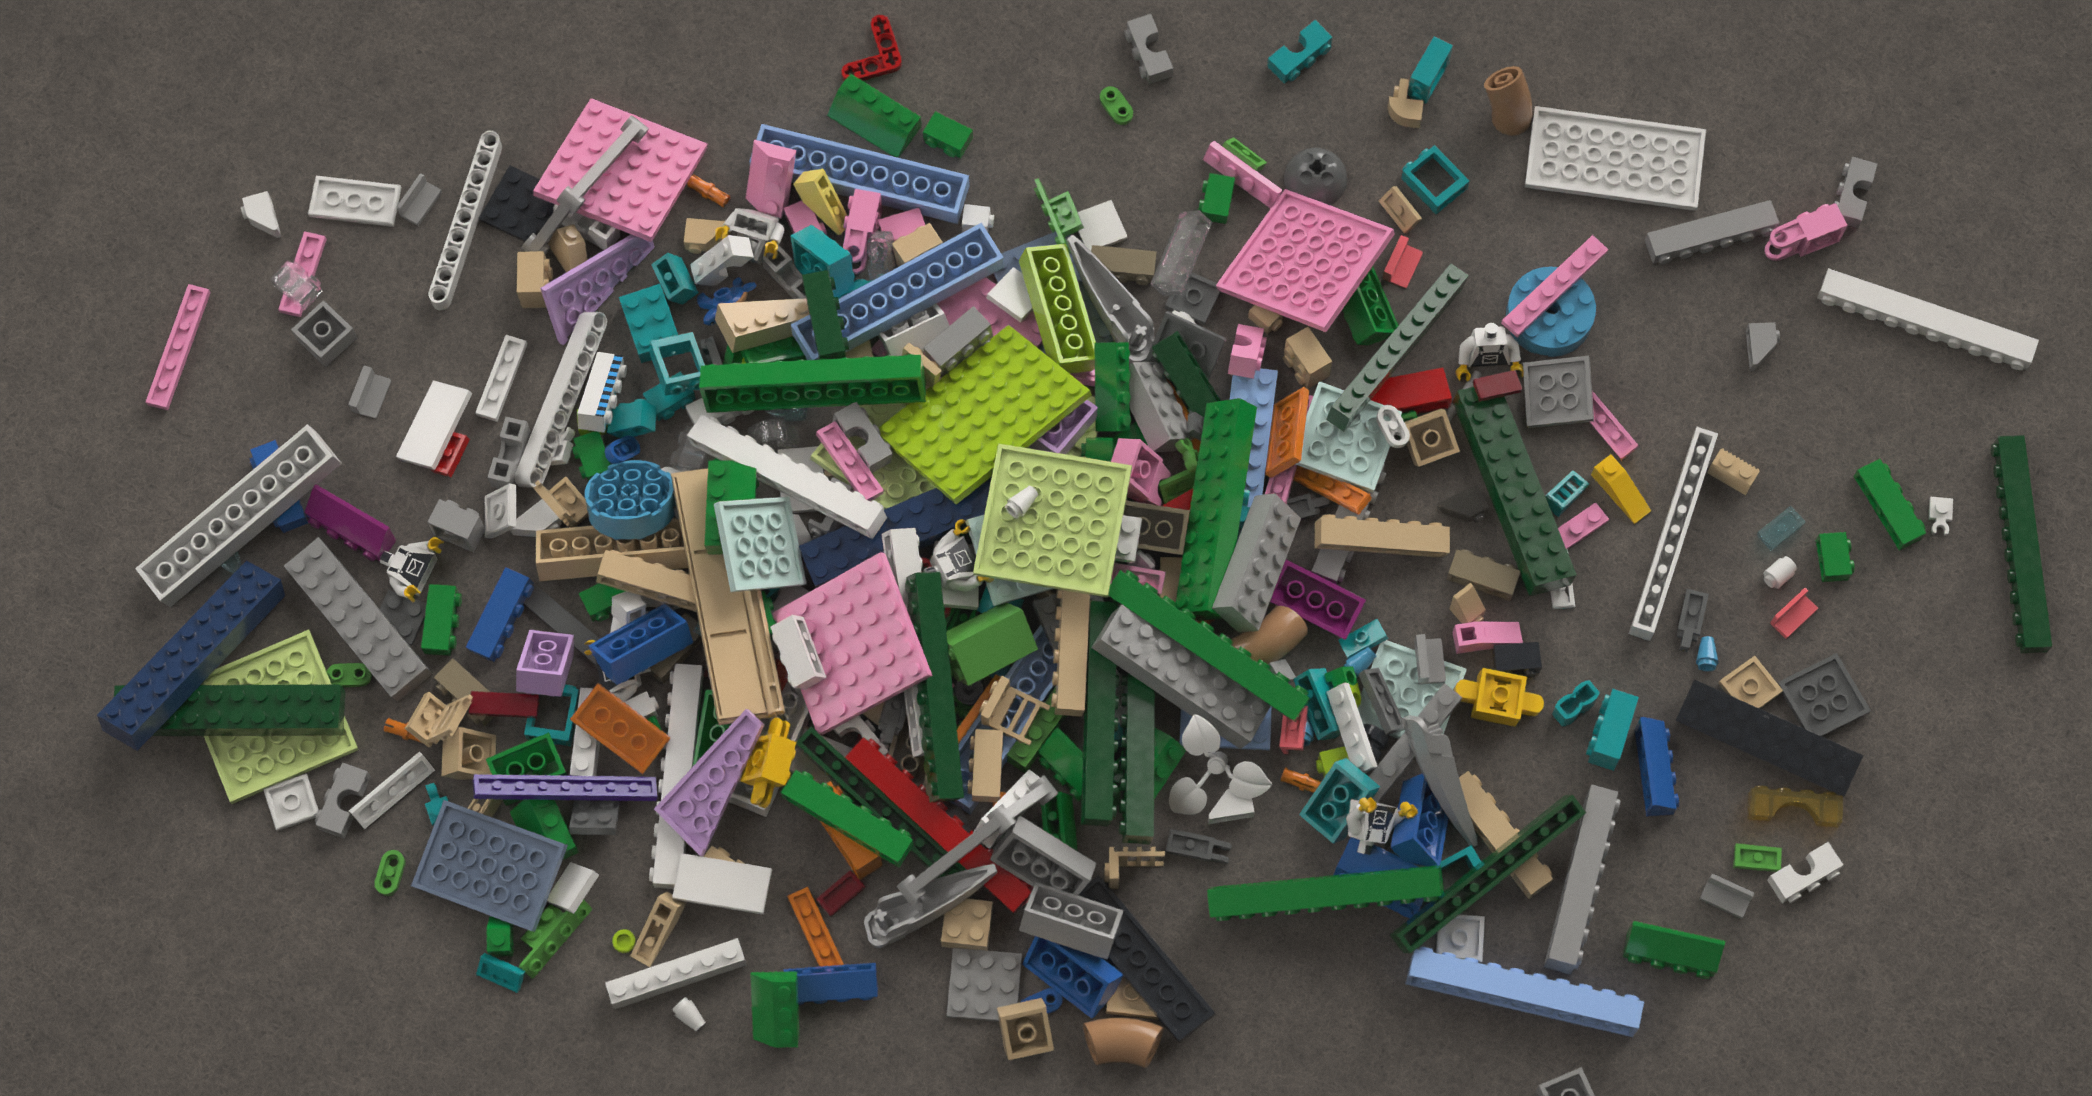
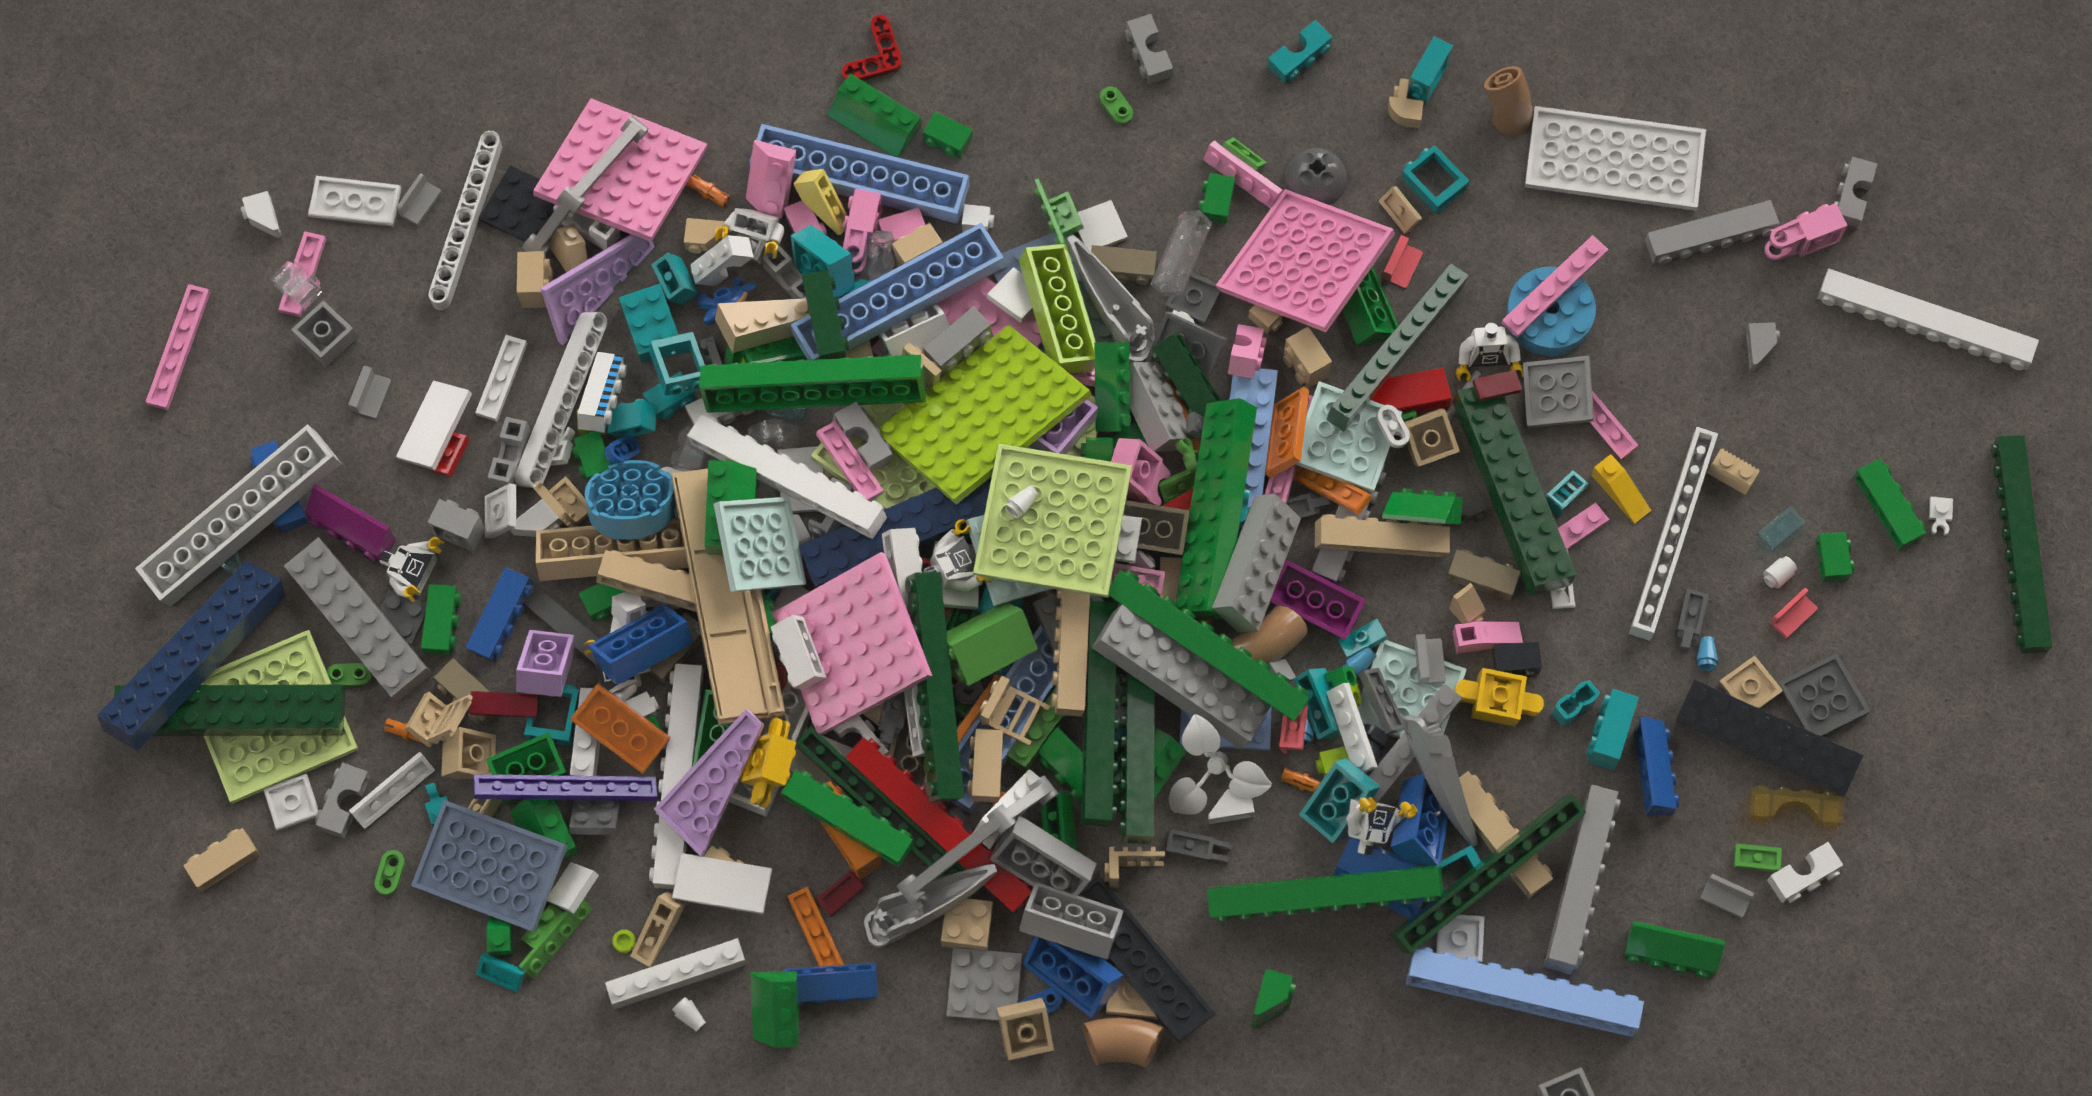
none -> tan brick [183,828,260,892]
none -> green slope [1251,969,1296,1028]
none -> green slope [1382,488,1463,524]

